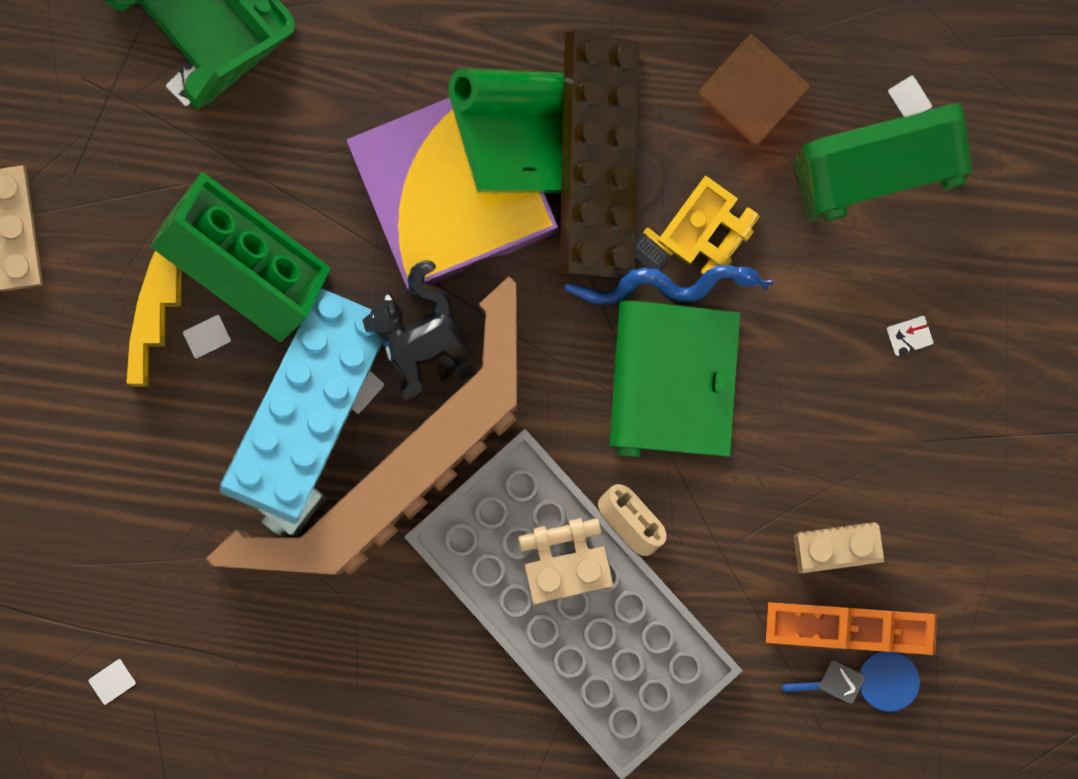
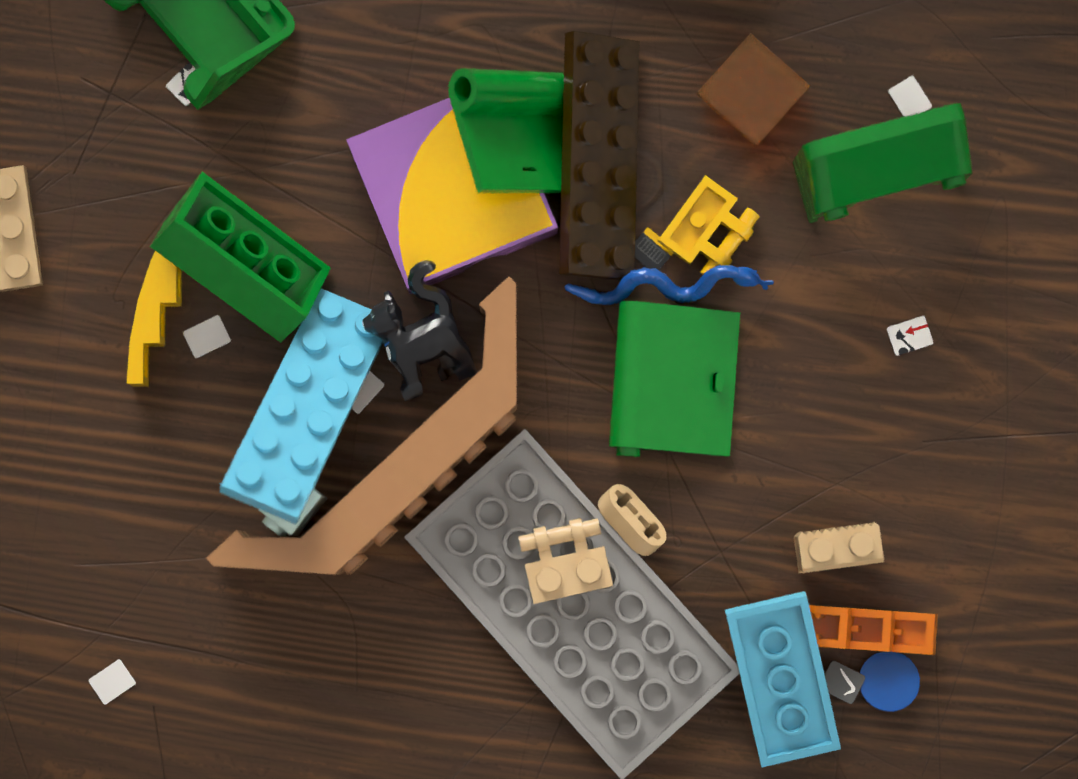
none -> medium azure plate [725,591,841,767]

